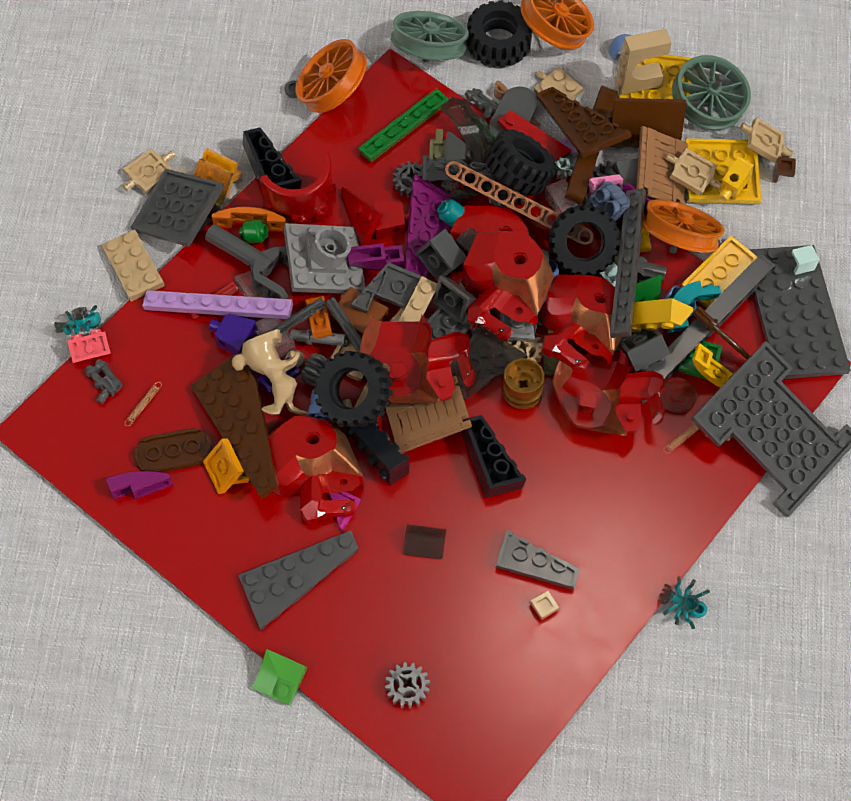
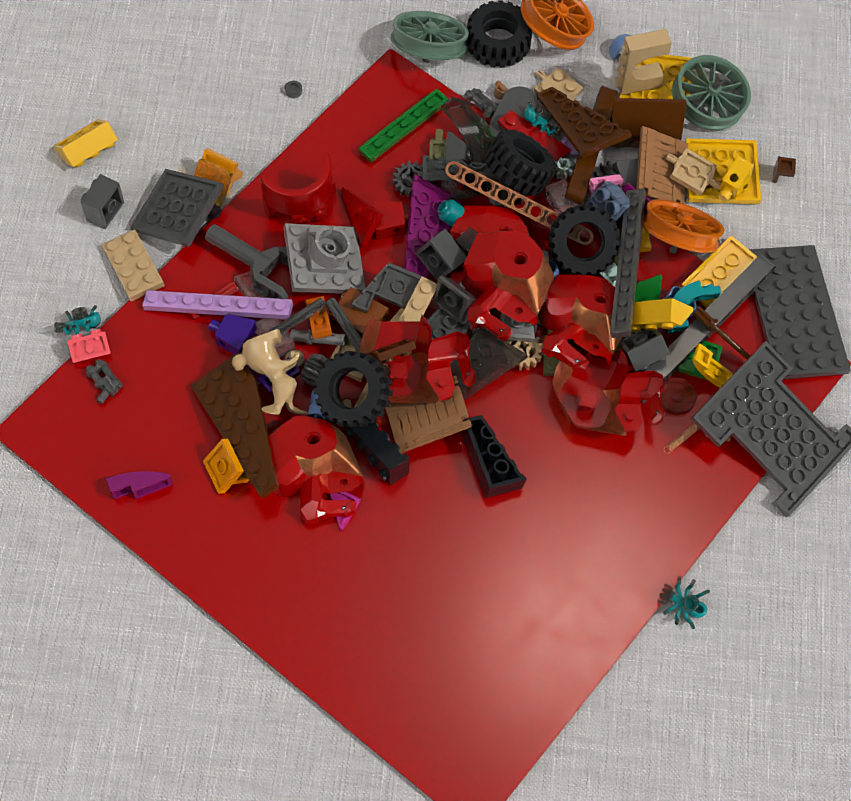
tan plate [122,148,175,195] -> none
light nougat piece [125,382,162,426] -> none
reddish brown tile [134,428,212,473] -> none
orange slope [212,207,286,231] -> none
dark grey wing [239,531,359,631] -> none
green head [240,220,268,244] -> none
black wedge [242,127,302,189] -> none
bright green plate [252,649,308,706] -> none
orange wheel [295,39,367,113] -> none
magenta slope [348,243,404,270] -> none
light grey gear [385,662,430,709] -> none
clear smoke panel [403,524,447,559] -> none
wing [496,529,579,590] -> none
pearl gold wheel [503,358,544,409] -> none
tan plate [530,591,559,620] -> none
dark grey piece [637,256,667,283] -> none
tan plate [740,117,793,163] -> none
light aqua panel [792,245,820,275] -> none
none -> yellow slope [53,119,118,168]
none -> dark grey brick [80,174,124,229]
none -> reddish brown plate [371,339,416,363]
none -> animal [523,101,561,137]

